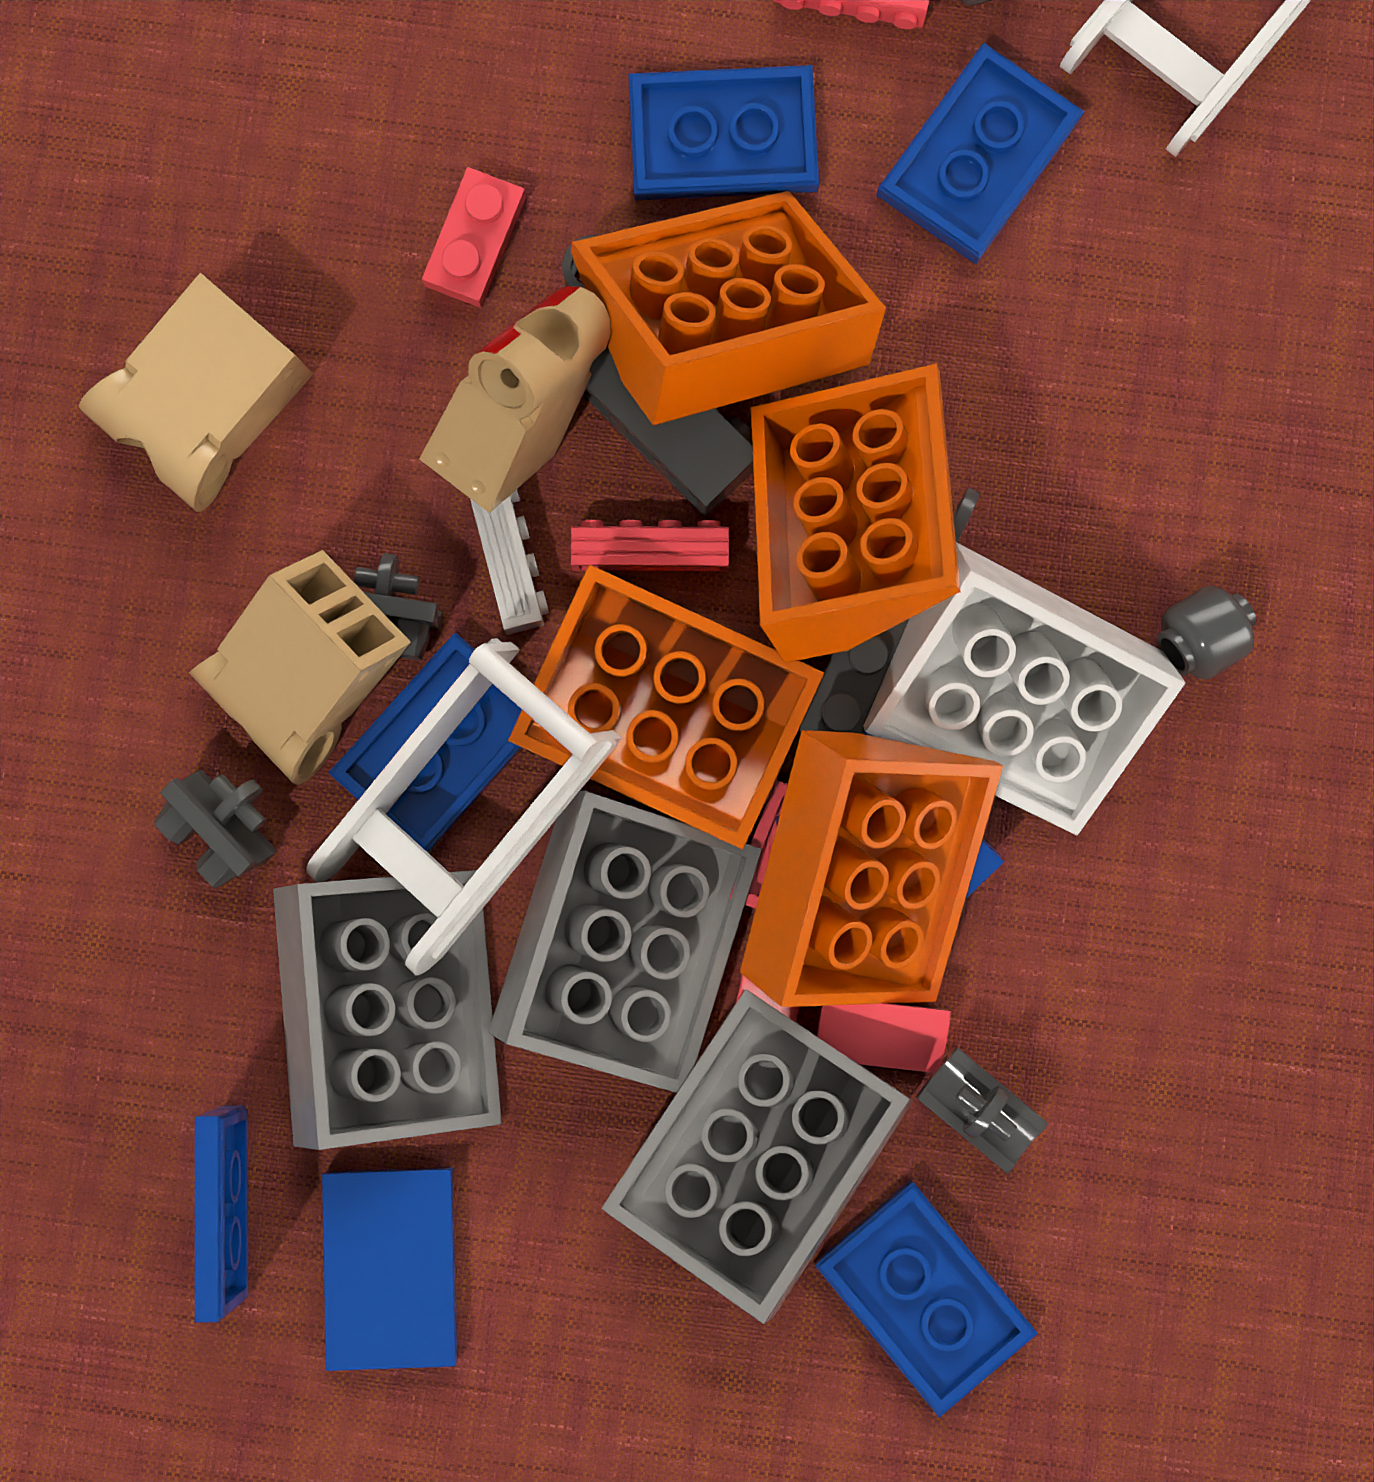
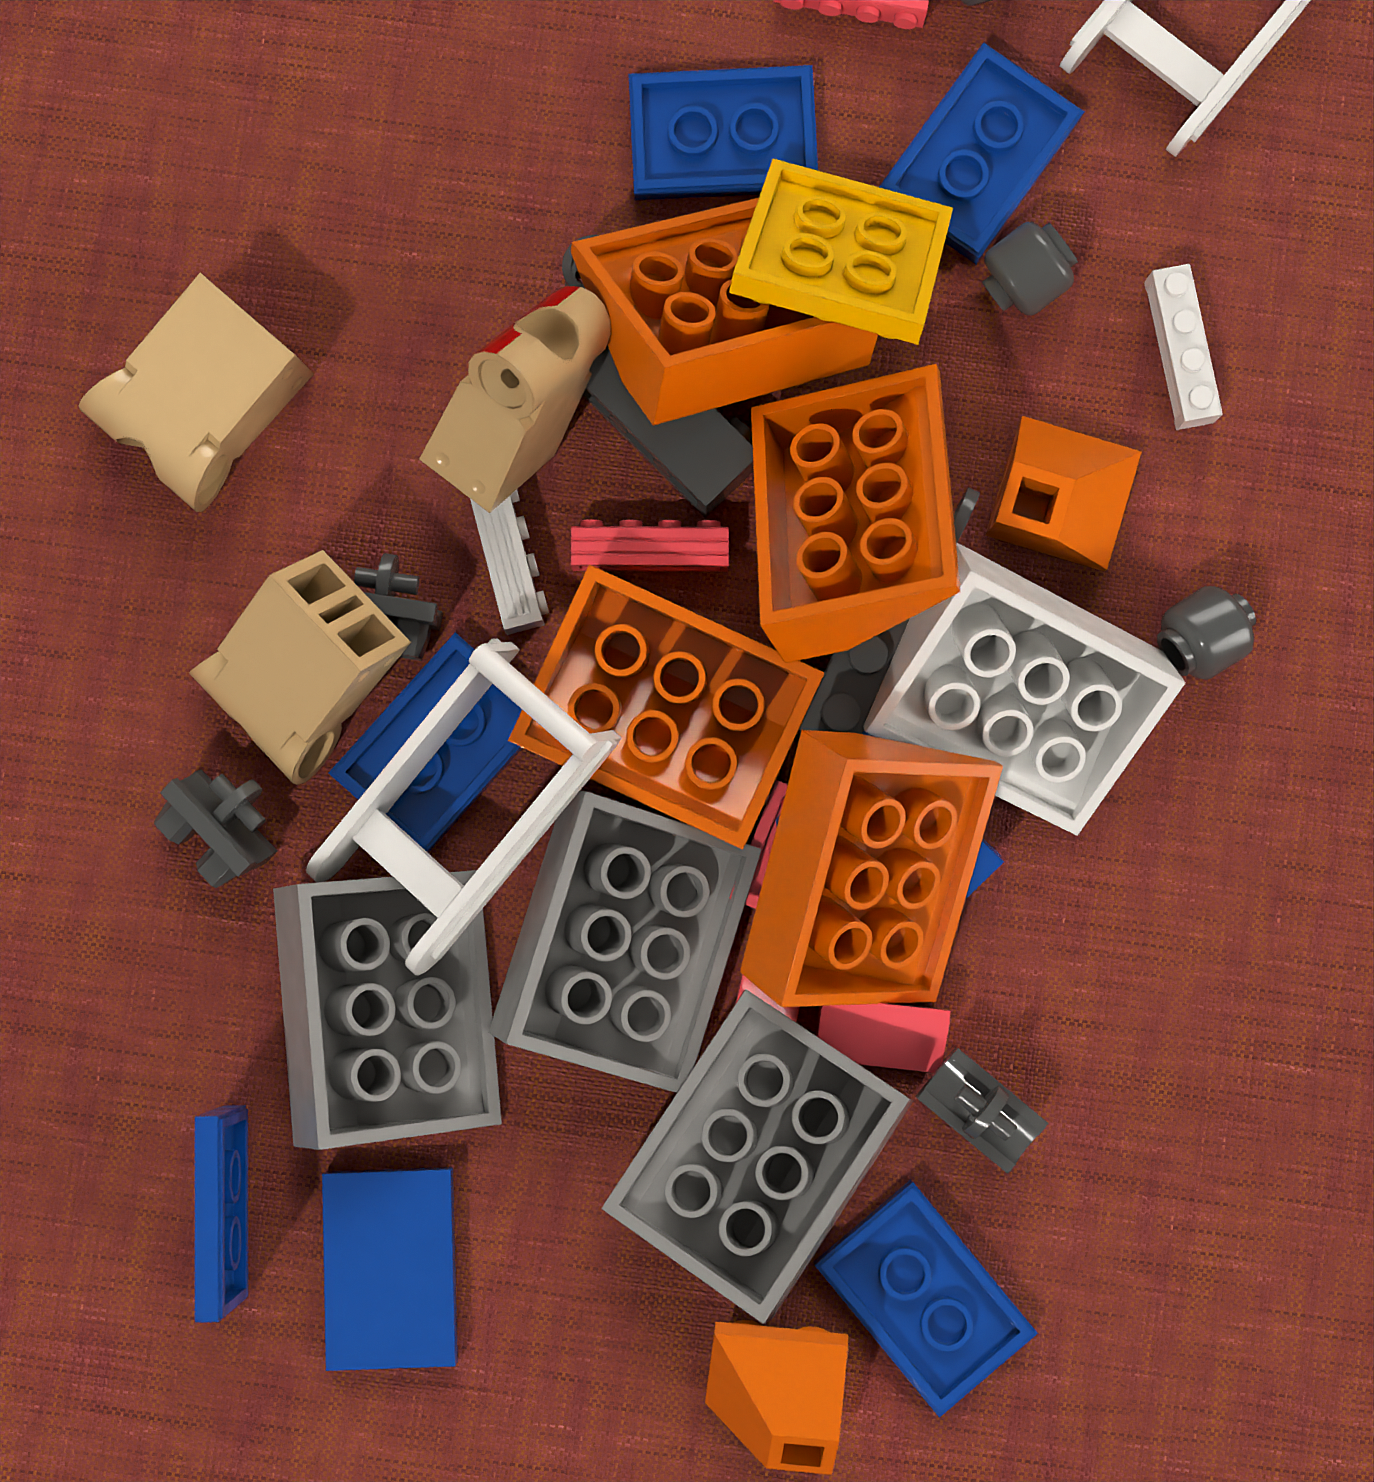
coral plate [422,167,527,308] -> none
none -> orange slope [705,1320,848,1475]
none -> yellow plate [729,158,953,345]
none -> dark grey head [982,222,1078,316]
none -> orange slope [985,416,1142,572]
none -> white piece [1144,264,1223,430]

